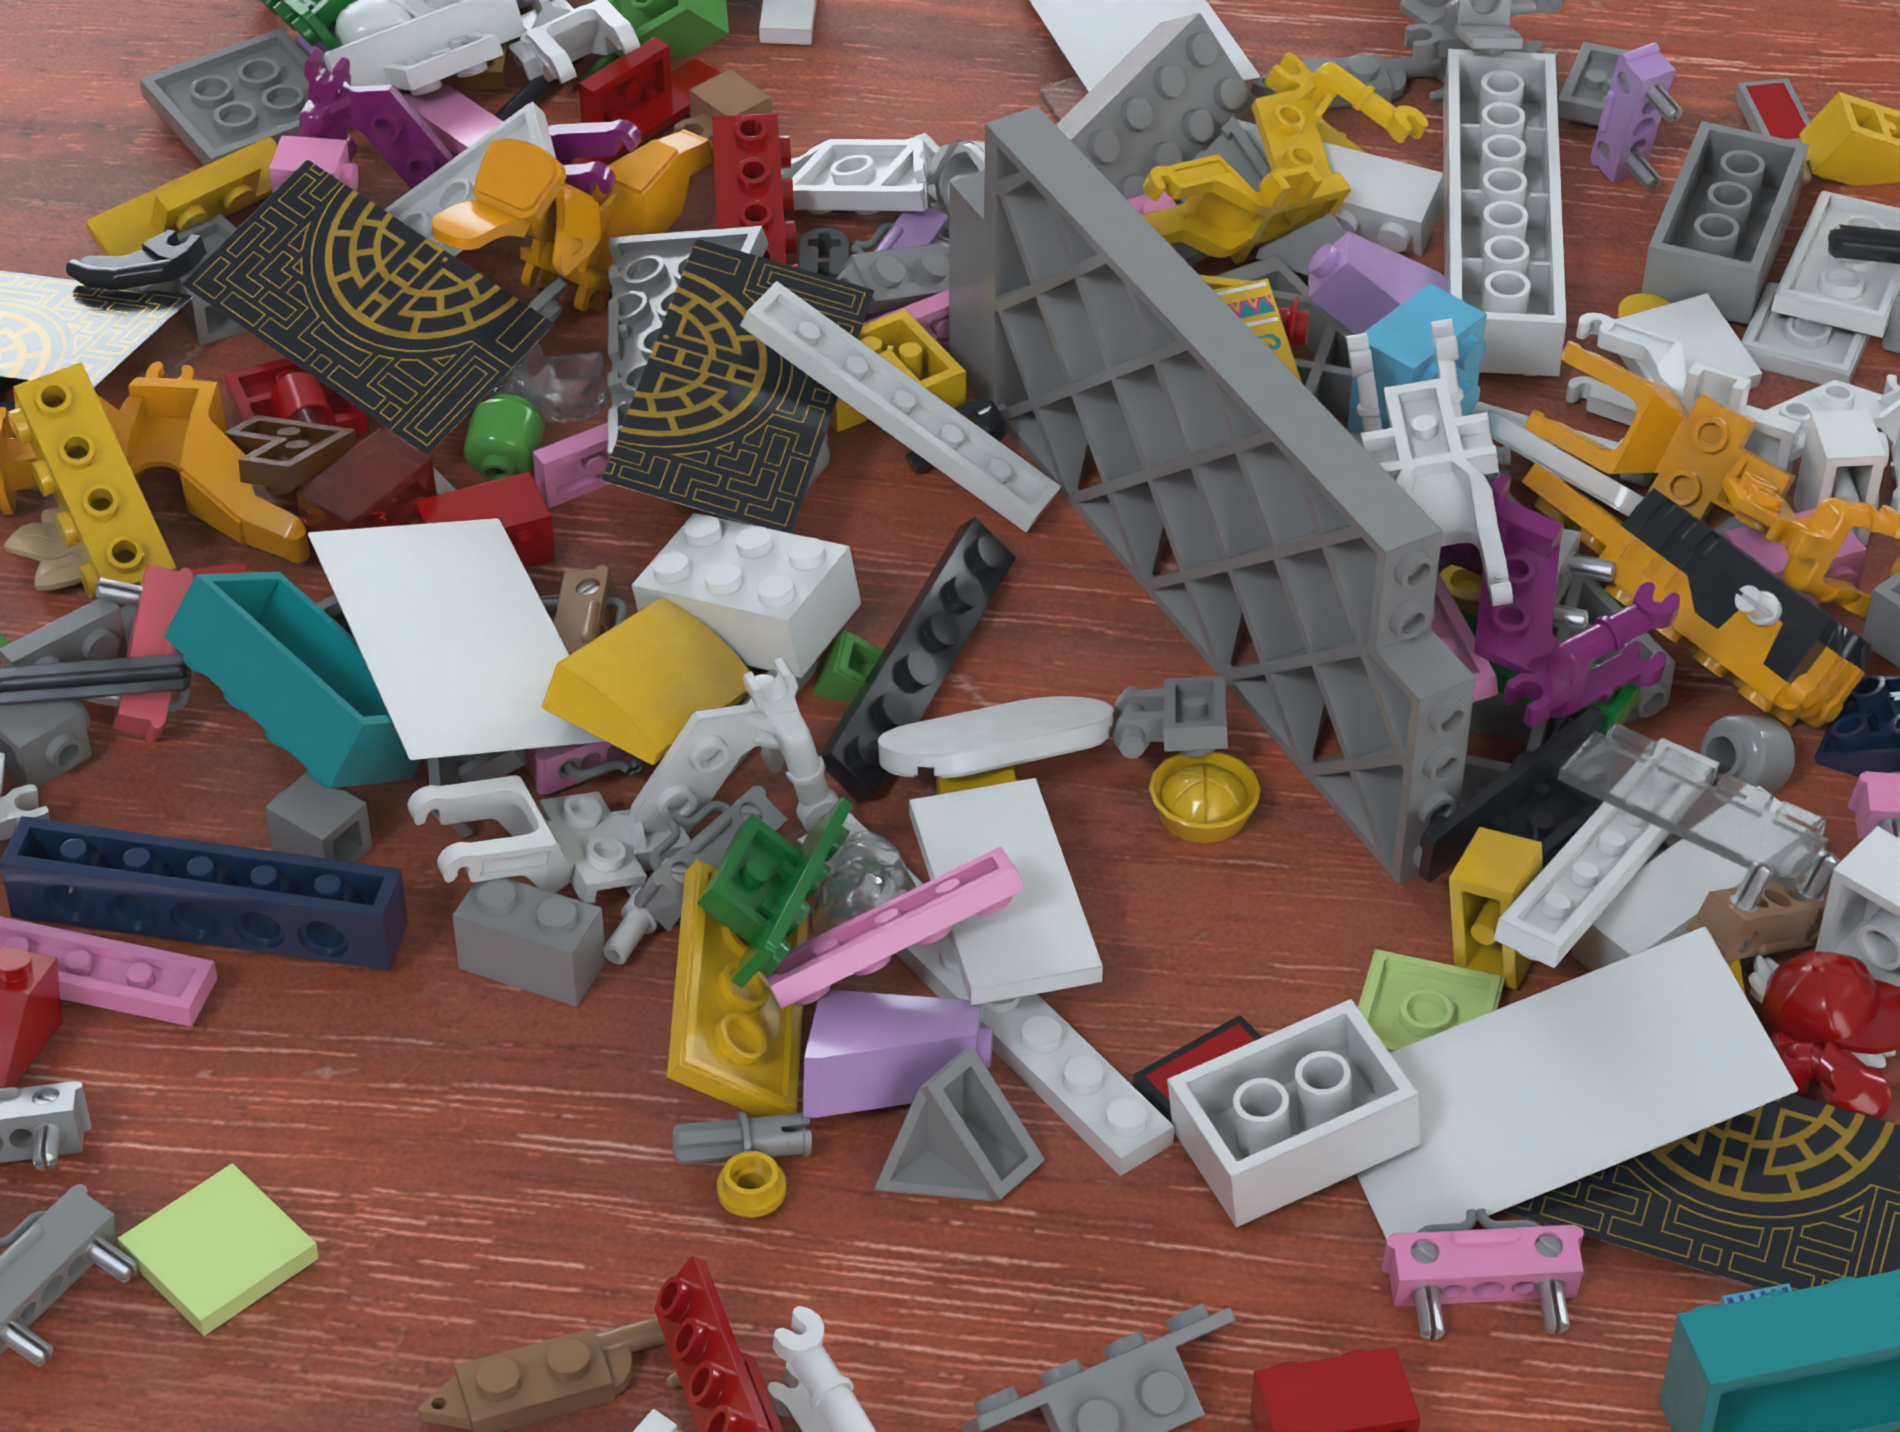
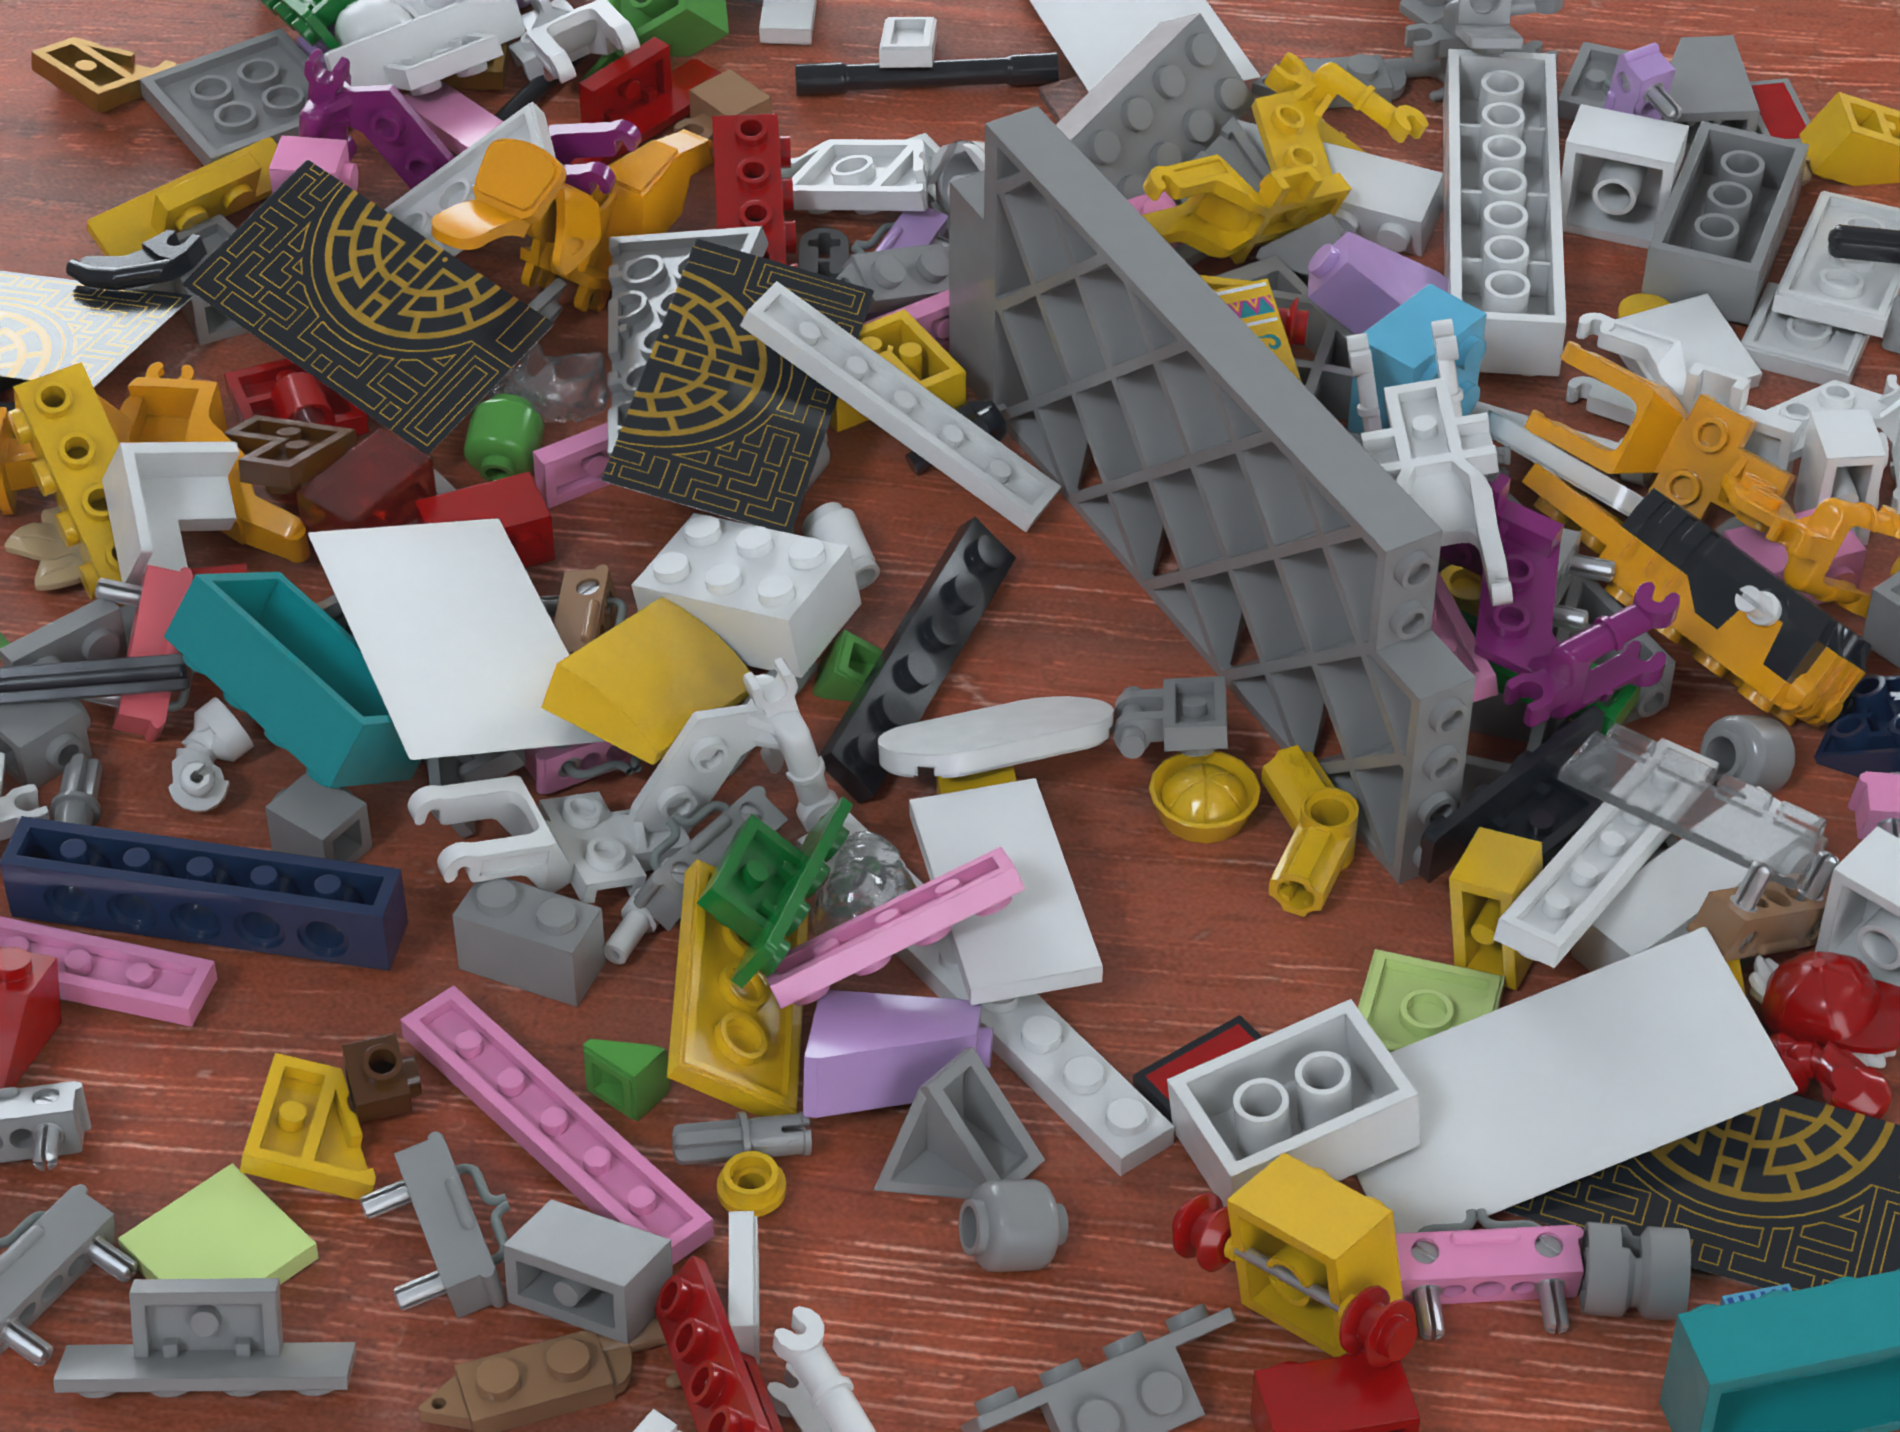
none -> pearl gold wing [31,37,177,113]
none -> light grey axle [49,753,103,826]
none -> light grey bracket [53,1278,356,1398]
none -> white panel [102,441,239,586]
none -> white arm [168,697,254,813]
none -> yellow wing [240,1053,376,1201]
none -> reddish brown plate [342,1033,422,1123]
none -> light grey piece [360,1131,511,1319]
none -> bright pink plate [400,985,714,1266]
none -> light grey brick [503,1199,673,1344]
none -> bright green slope [583,1039,670,1122]
none -> white tile [728,1211,760,1364]
none -> black piece [795,52,1059,96]
none -> white cone [802,502,880,590]
none -> white tile [879,17,937,68]
none -> light grey head [958,1179,1068,1273]
none -> yellow brick [1172,1152,1417,1368]
none -> yellow piece [1261,745,1359,917]
none -> white brick [1561,104,1689,249]
none -> light grey wheel [1579,1221,1691,1321]
none -> light grey slope [1661,35,1760,157]

